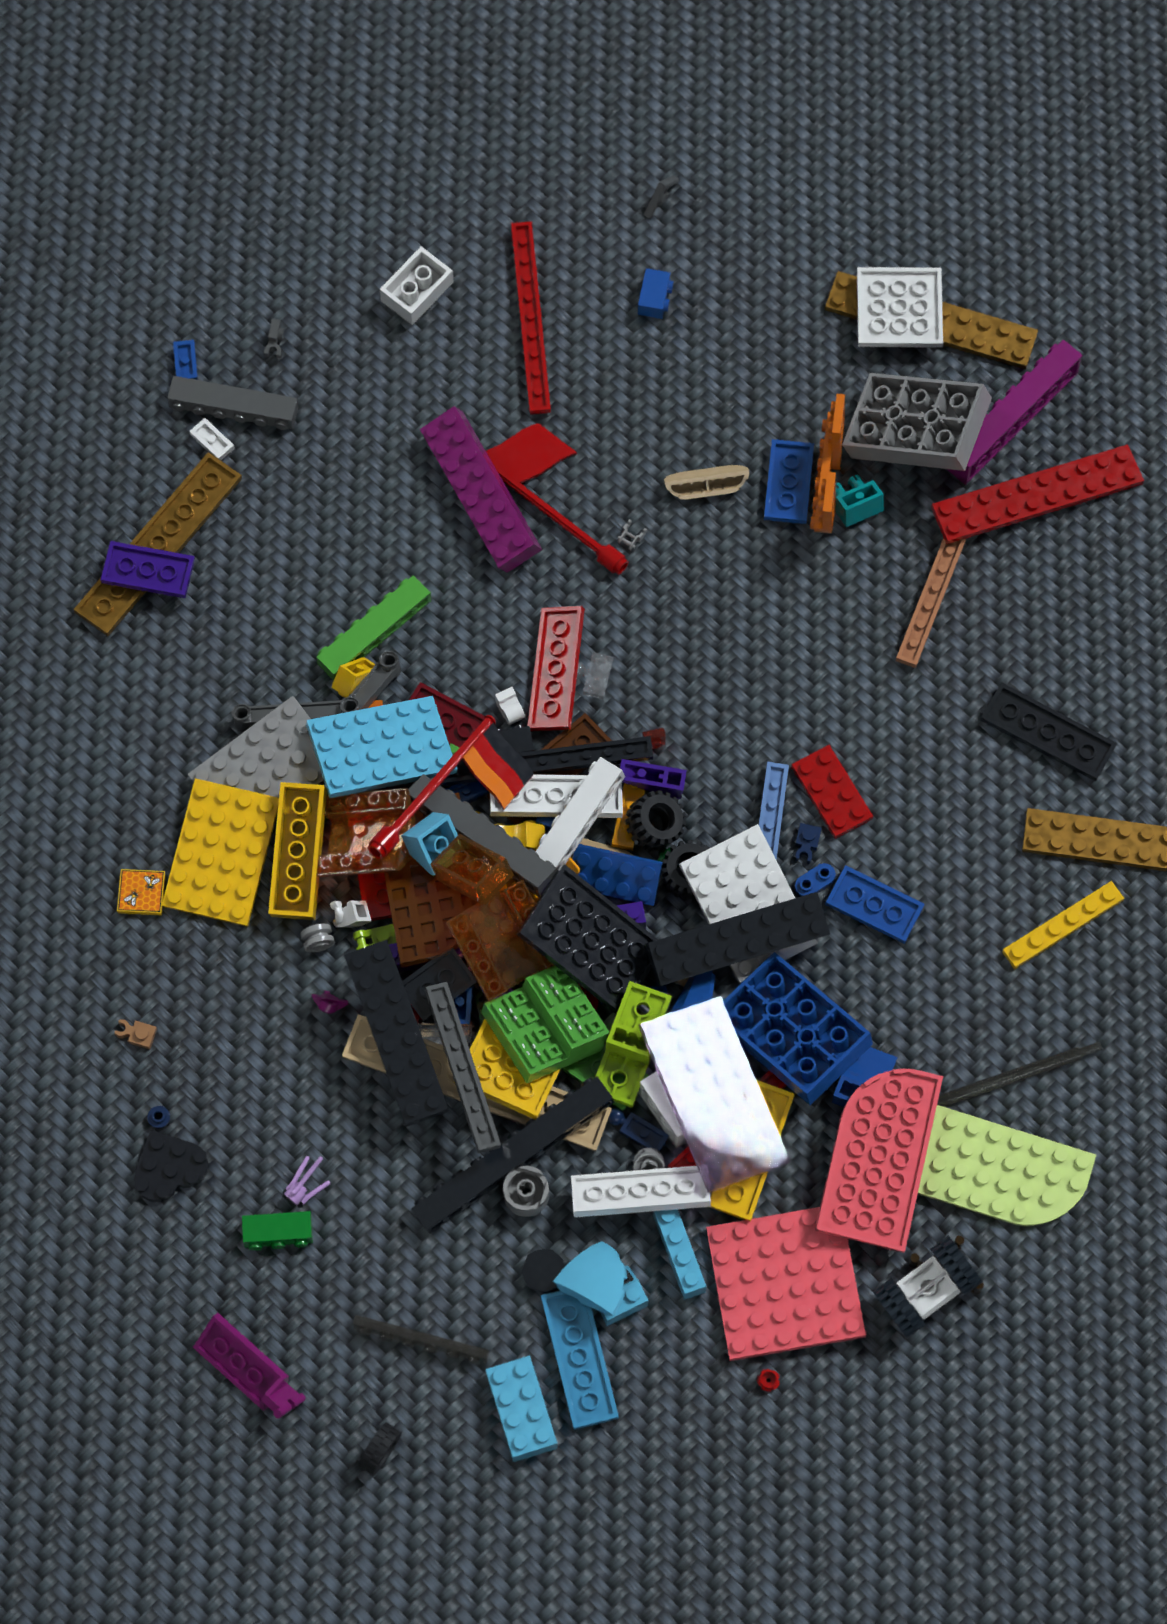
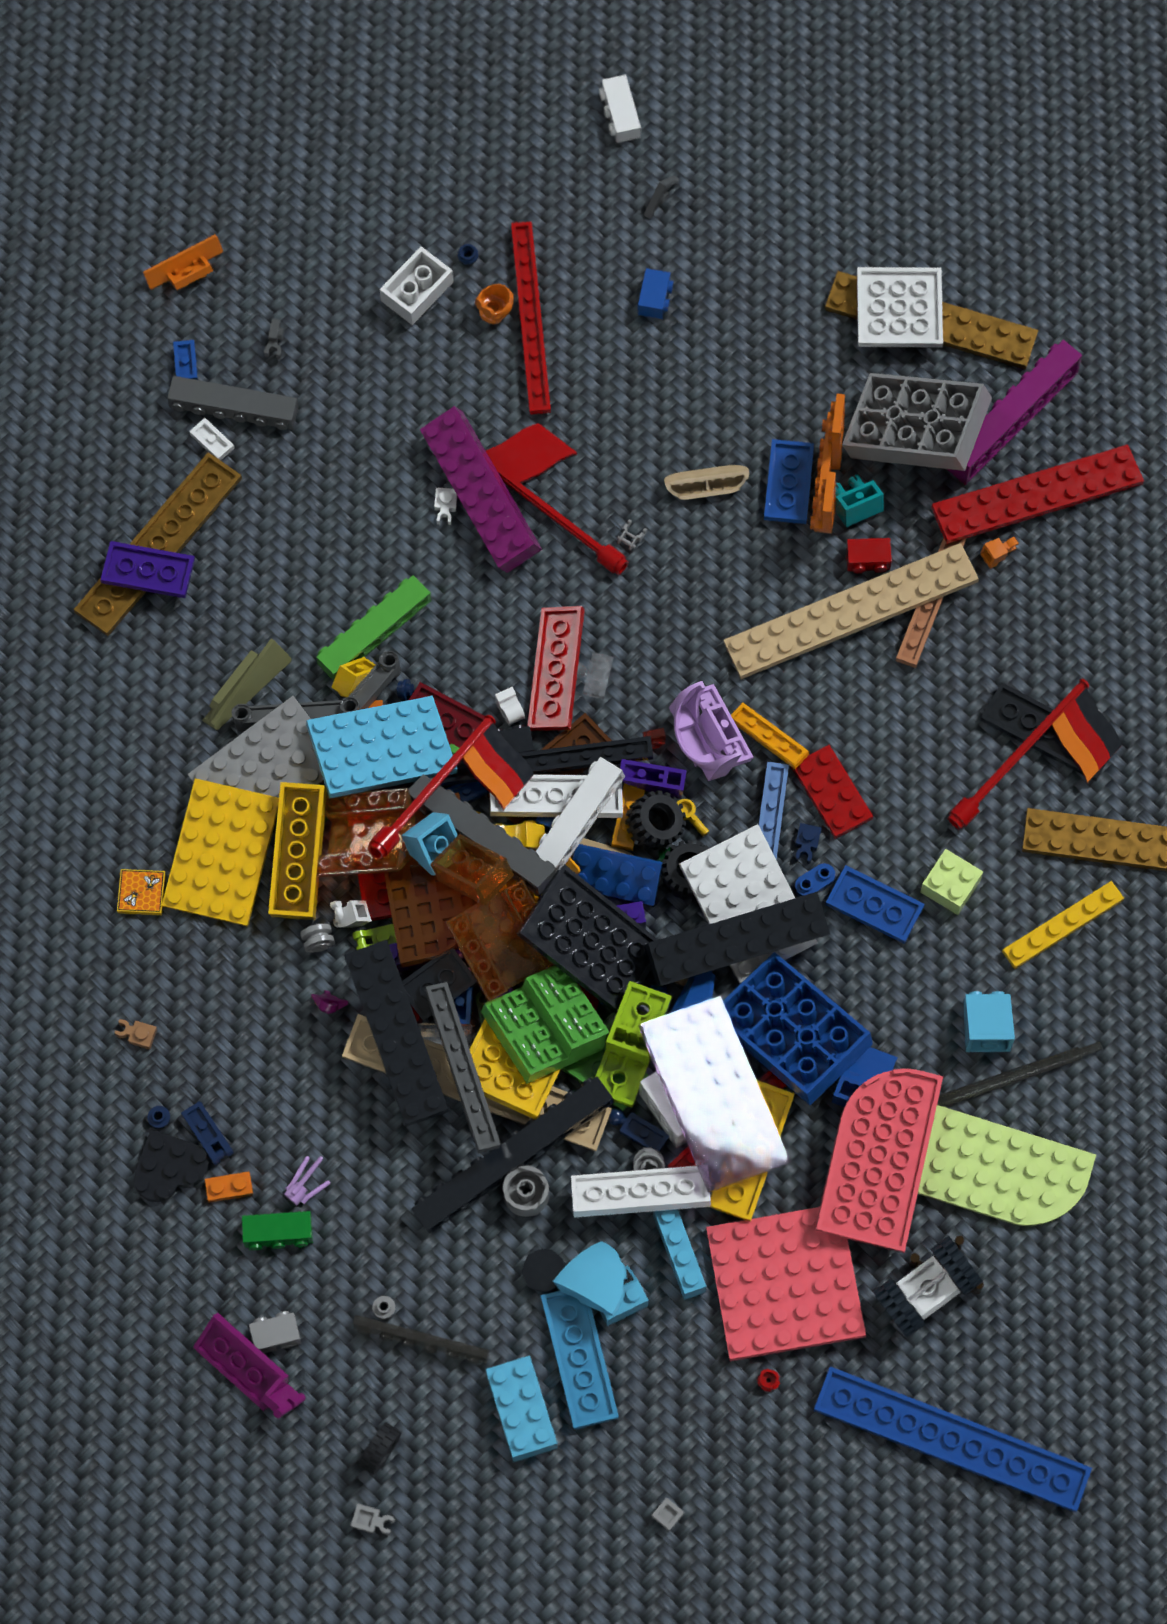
none -> orange bracket [143,235,223,290]
none -> dark blue plate [181,1101,234,1165]
none -> olive wedge [203,638,292,730]
none -> orange plate [205,1171,253,1203]
none -> light grey piece [249,1311,302,1353]
none -> light grey plate [351,1504,395,1535]
none -> light grey plate [372,1296,396,1319]
none -> dark blue plate [397,679,414,701]
none -> white plate [434,488,457,525]
none -> dark blue plate [458,244,478,265]
none -> orange hair [475,284,514,324]
none -> white brick [599,75,641,143]
none -> light grey plate [652,1497,684,1532]
none -> lavender piece [669,681,754,781]
none -> yellow plate [677,799,709,837]
none -> tan plate [723,543,979,679]
none -> light orange tile [731,702,809,769]
none -> blue plate [814,1367,1092,1513]
none -> red brick [846,538,892,573]
none -> yellowish green brick [920,849,983,915]
none -> flag [947,679,1122,830]
none -> medium azure slope [964,991,1015,1052]
none -> orange piece [980,537,1019,569]

